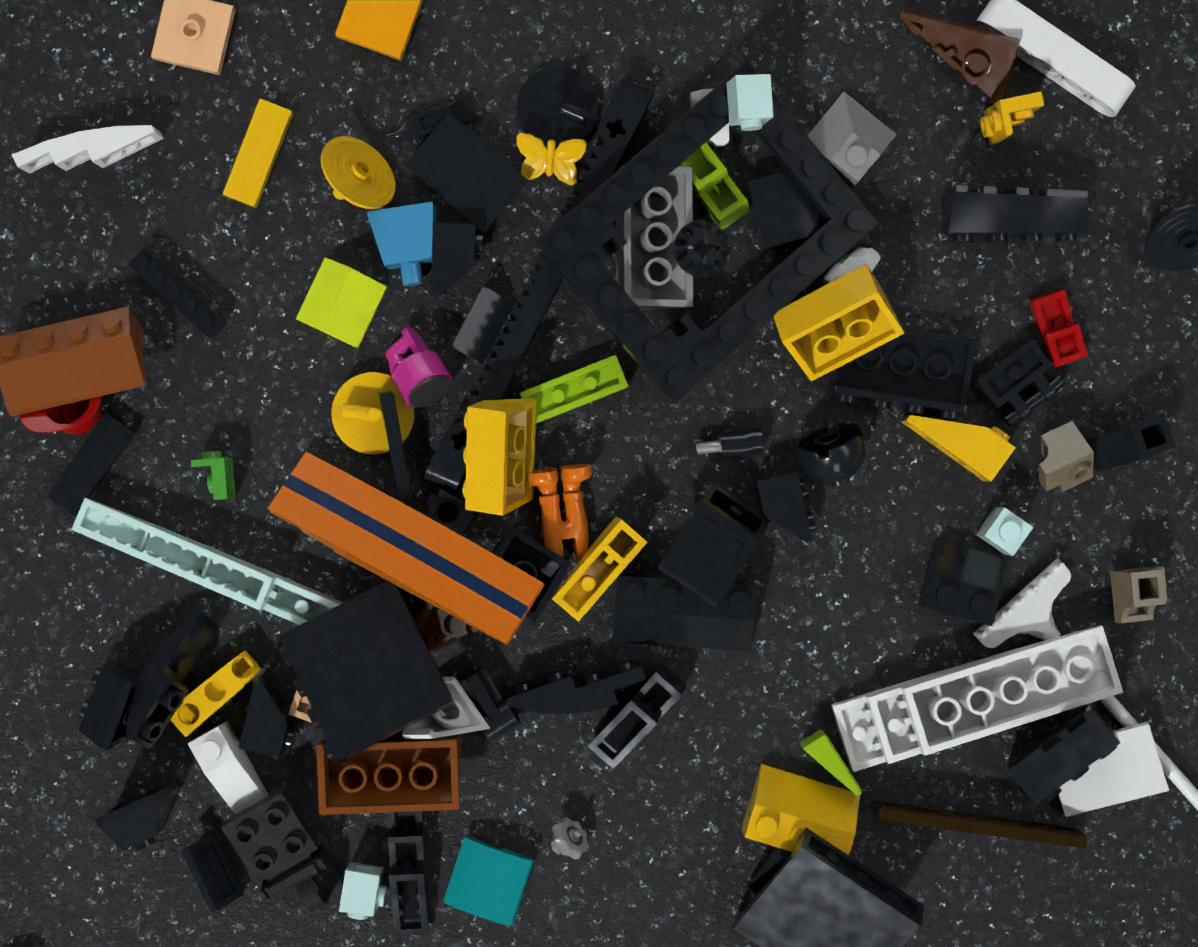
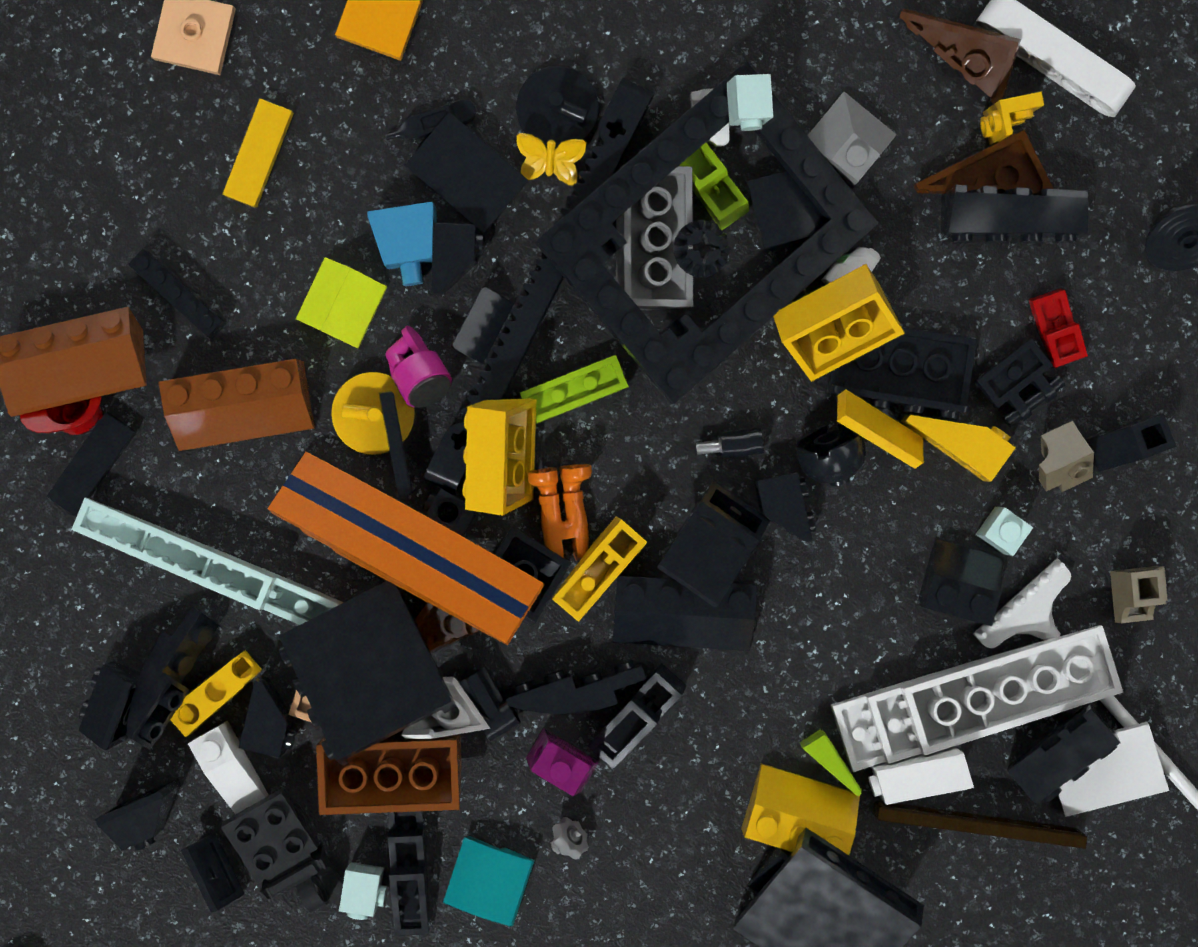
white slope [12,125,164,174] -> none
bright green bracket [190,451,236,500] -> none
yellow shield [321,136,395,209] -> none
none -> dark orange slope [159,359,315,451]
none -> magenta torso [526,728,599,796]
none -> yellow tile [837,389,924,469]
none -> white slope [868,746,974,805]
none -> reddish brown wing [914,130,1054,194]

